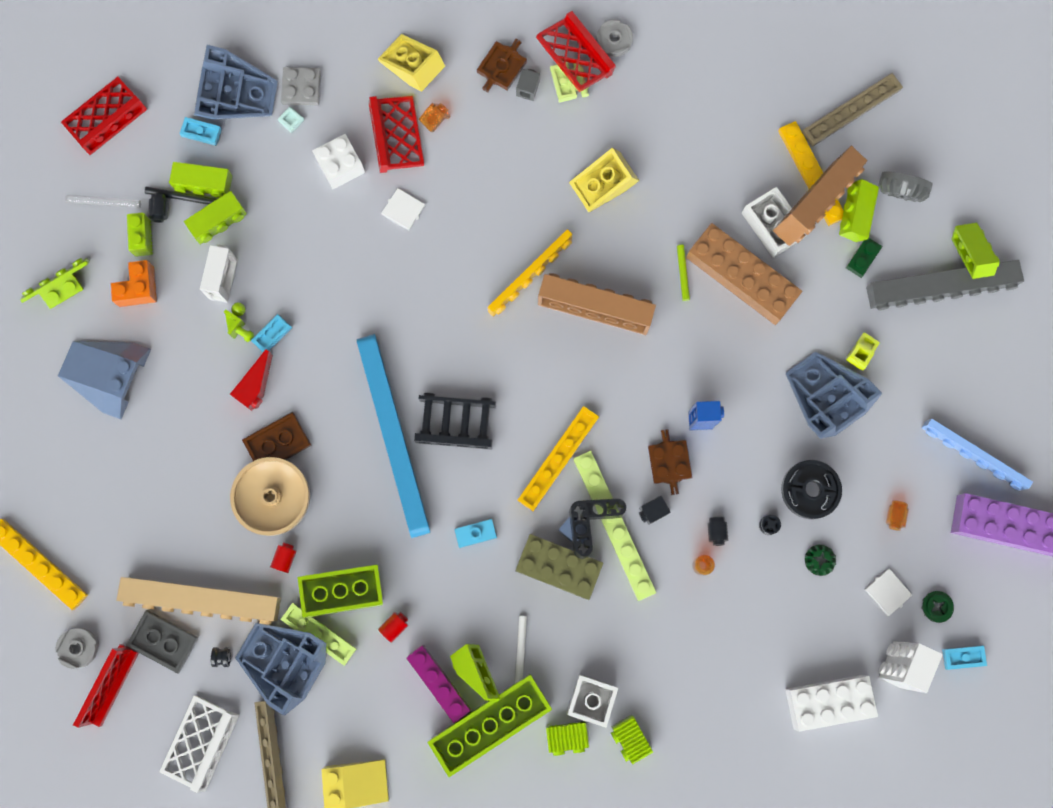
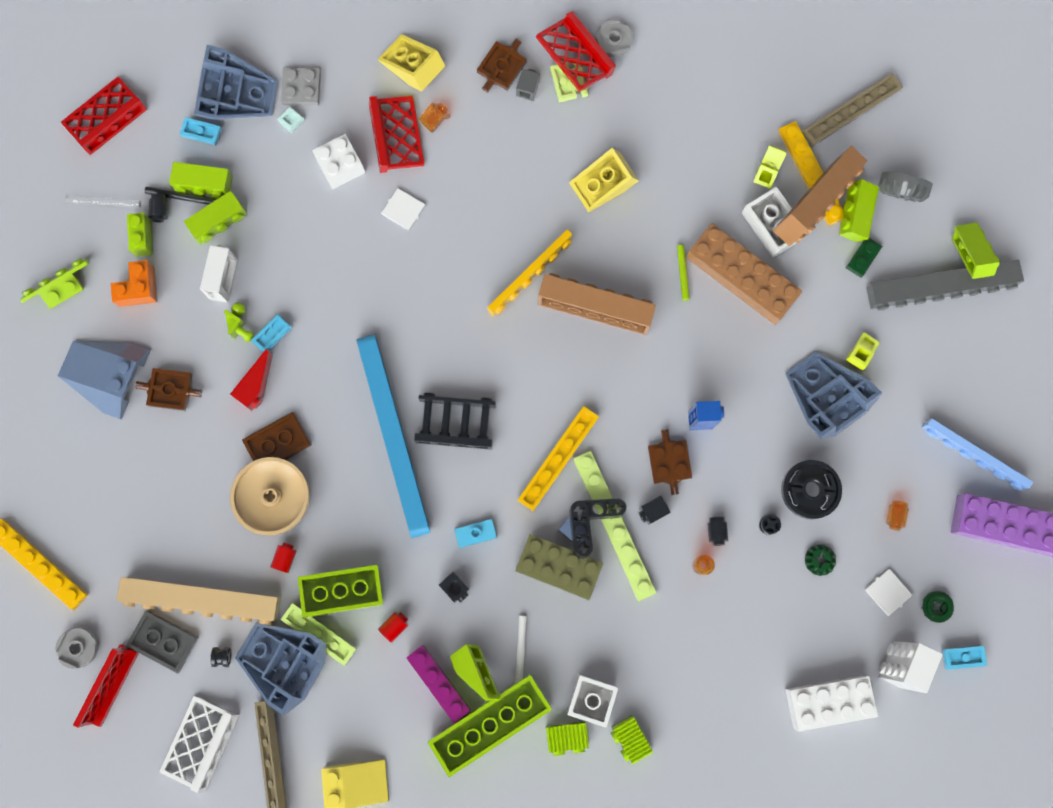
none -> reddish brown plate [135,368,202,411]
none -> black brick [439,572,470,603]
none -> neon yellow brick [753,145,787,189]

